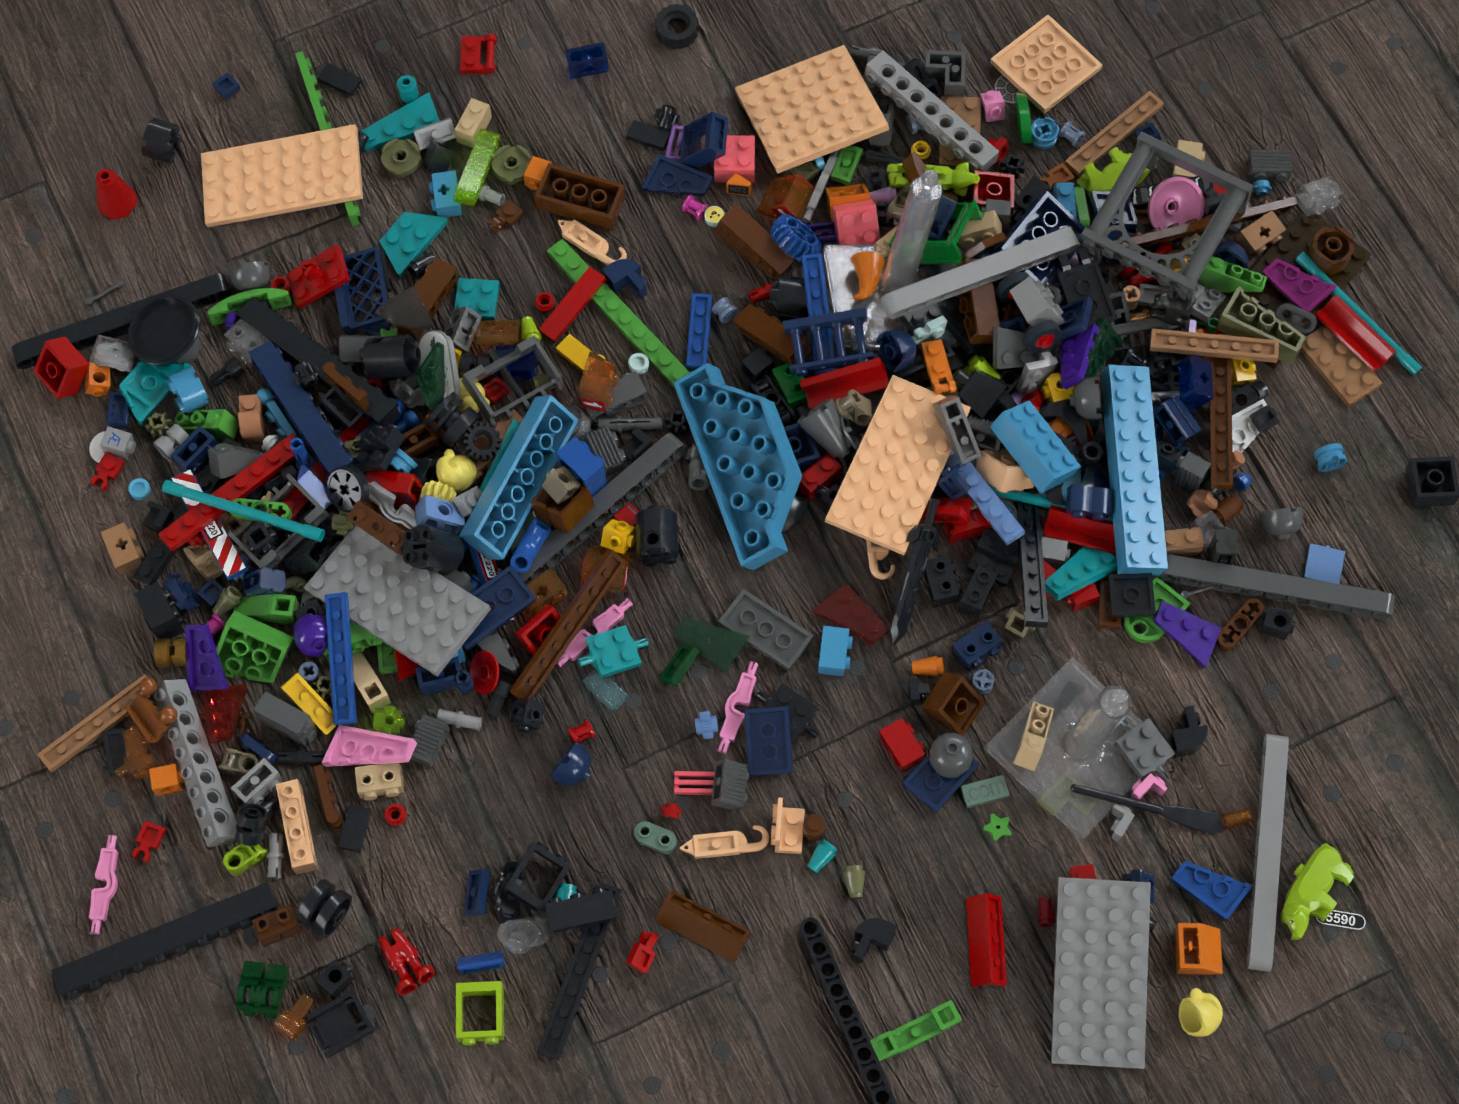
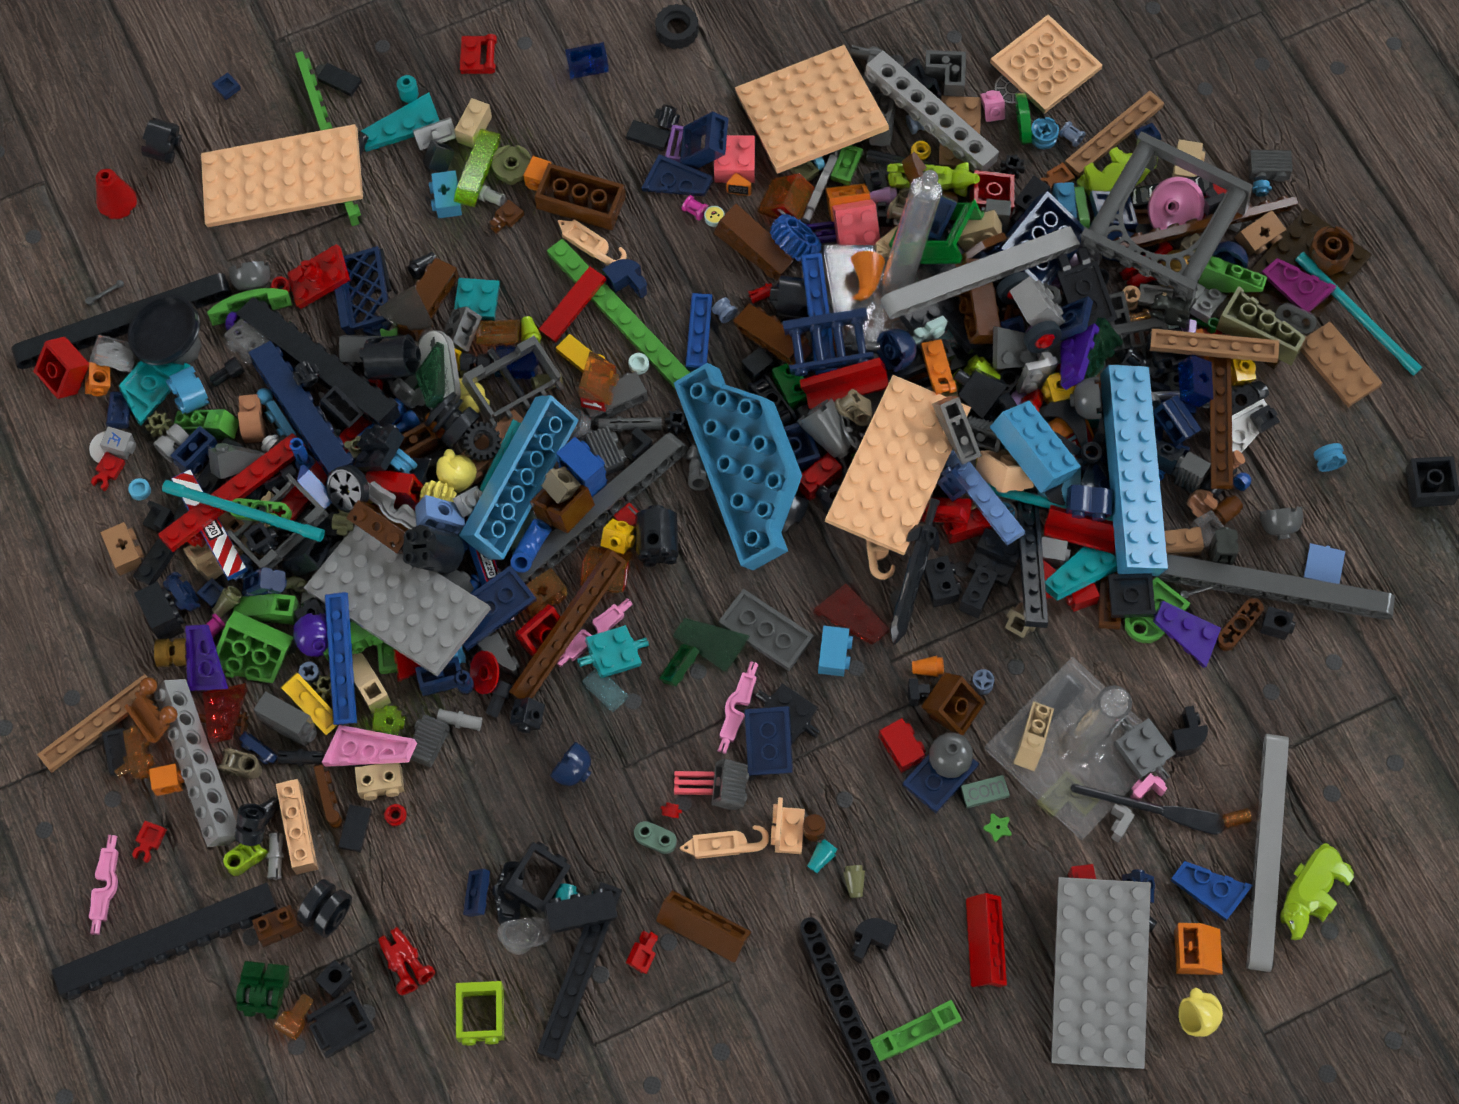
light grey brick [231,758,283,805] -> none
reddish brown plate [323,362,370,411] -> none
teal wing [379,212,448,279] -> none
olive plate [381,138,422,179] -> none
blue slope [457,951,505,975] -> none
red tile [482,376,510,405] -> none
red plate [535,292,555,312] -> none
red bush [567,719,595,743] -> none
medium blue gear [694,711,718,739] -> none
dark blue brick [951,620,1003,671] -> none
red tile [987,137,1009,166] -> none
dark red pin [1037,897,1055,927] -> none
clear brick [1295,175,1345,216] -> none
red panel [1314,295,1396,371] -> none
sticker [1316,910,1366,930] -> none

